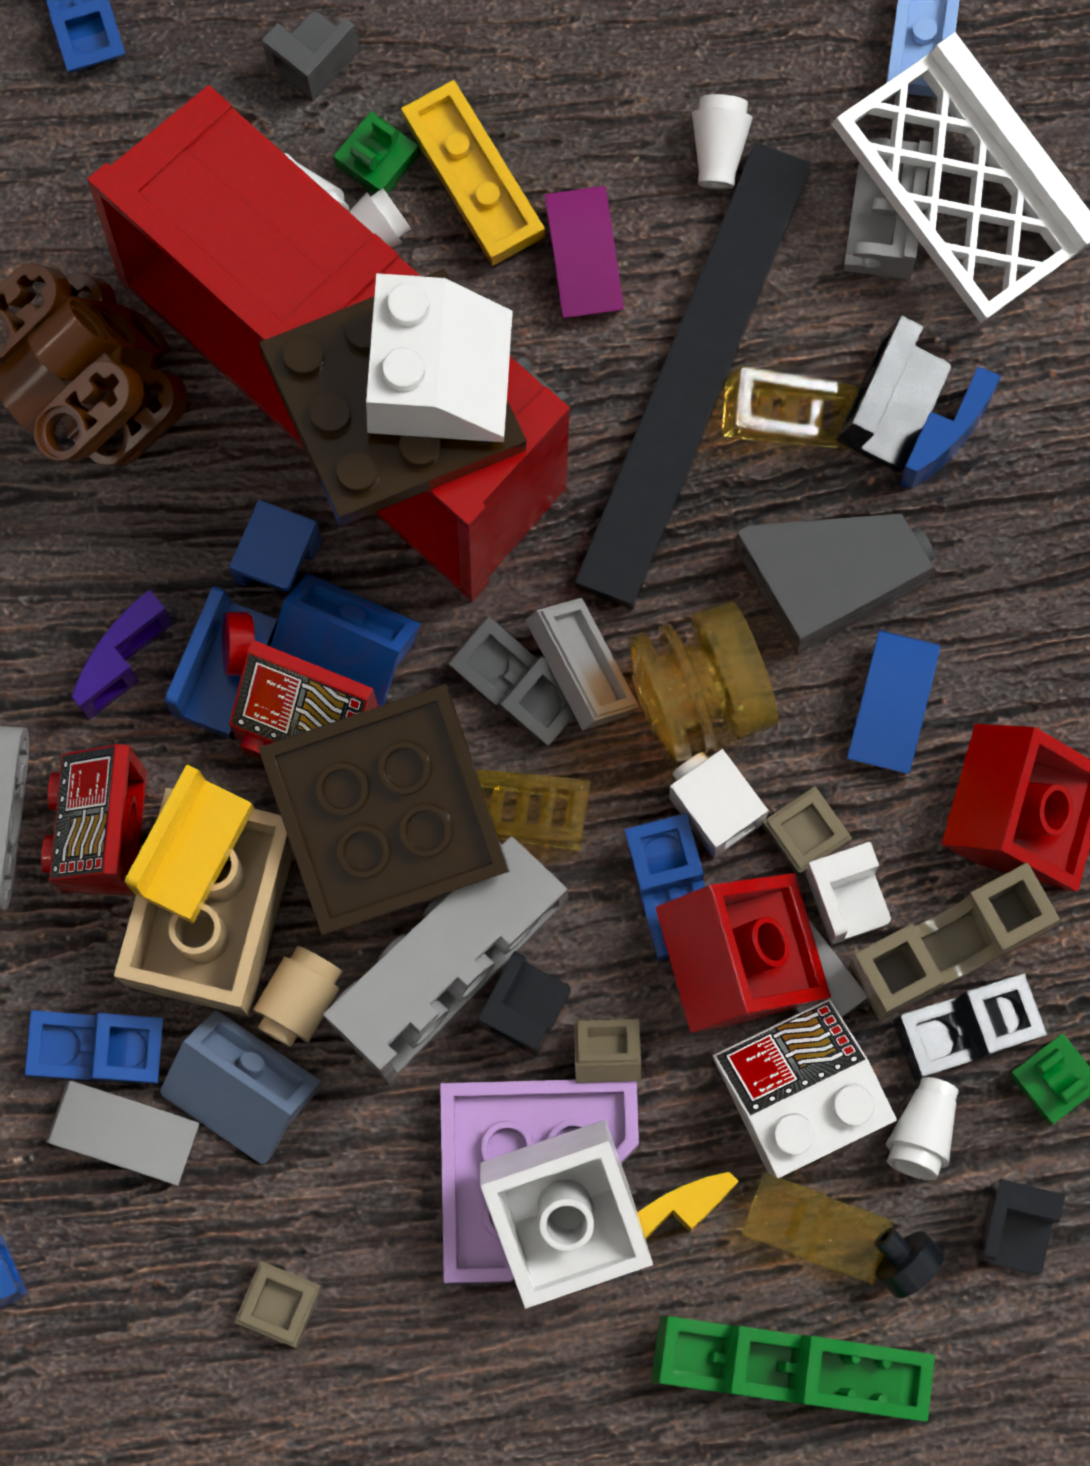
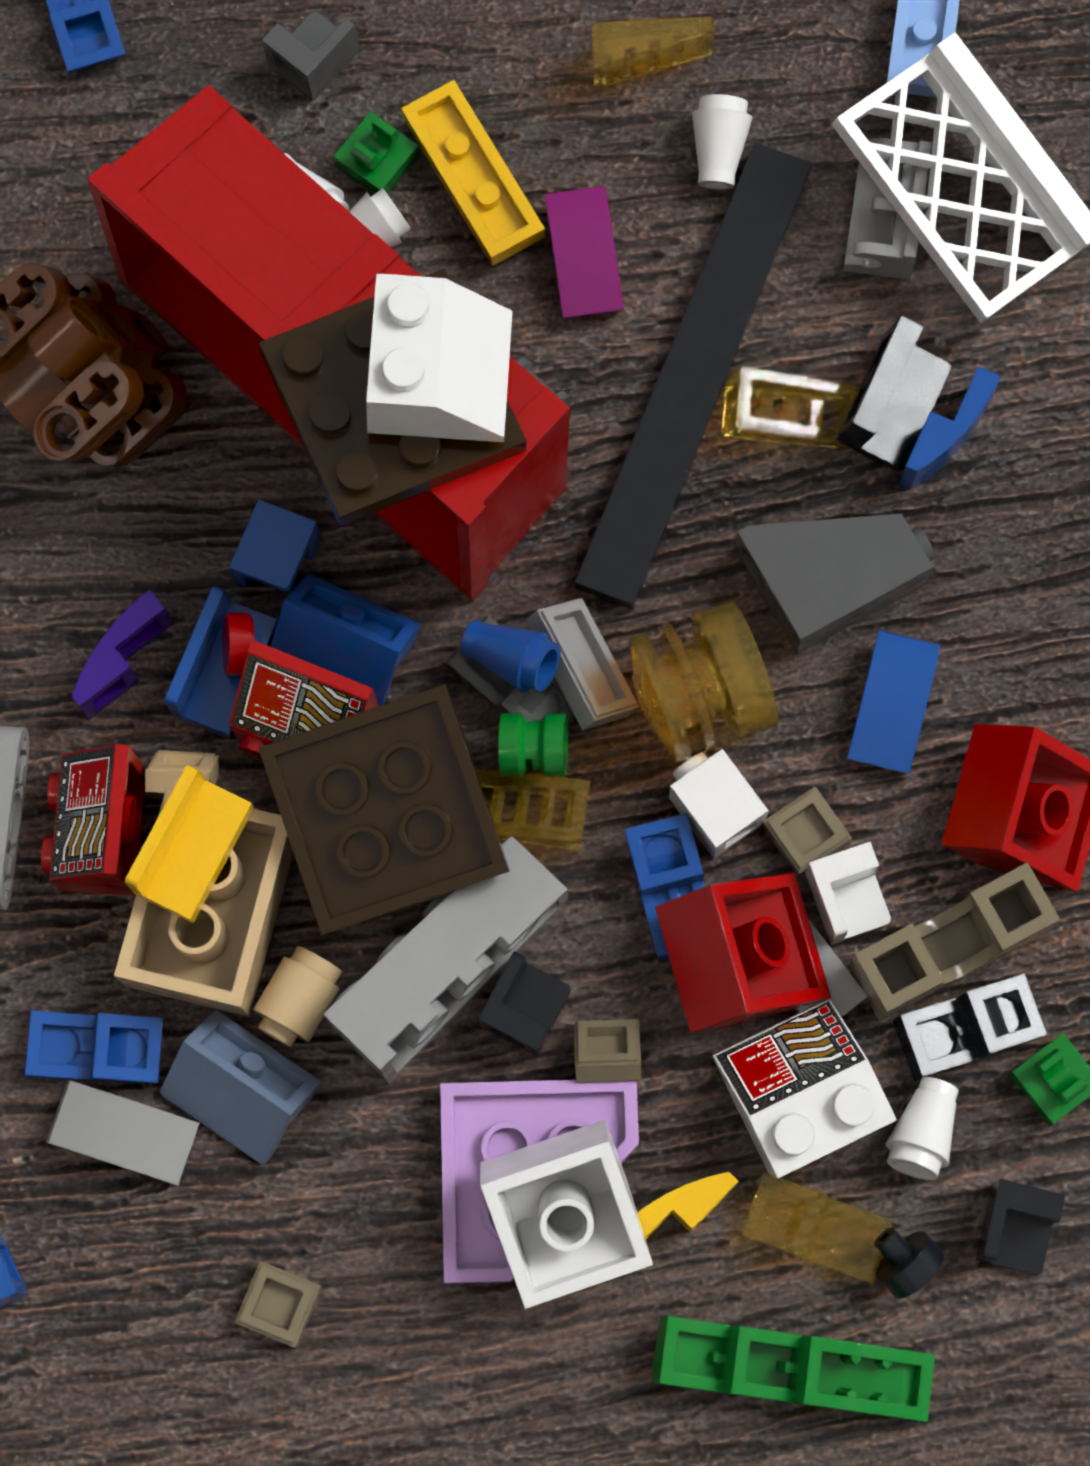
none -> tan tile [145,750,219,793]
none -> blue cone [461,619,561,692]
none -> green wheel [498,713,568,777]
none -> clear yellow slope [591,16,715,90]

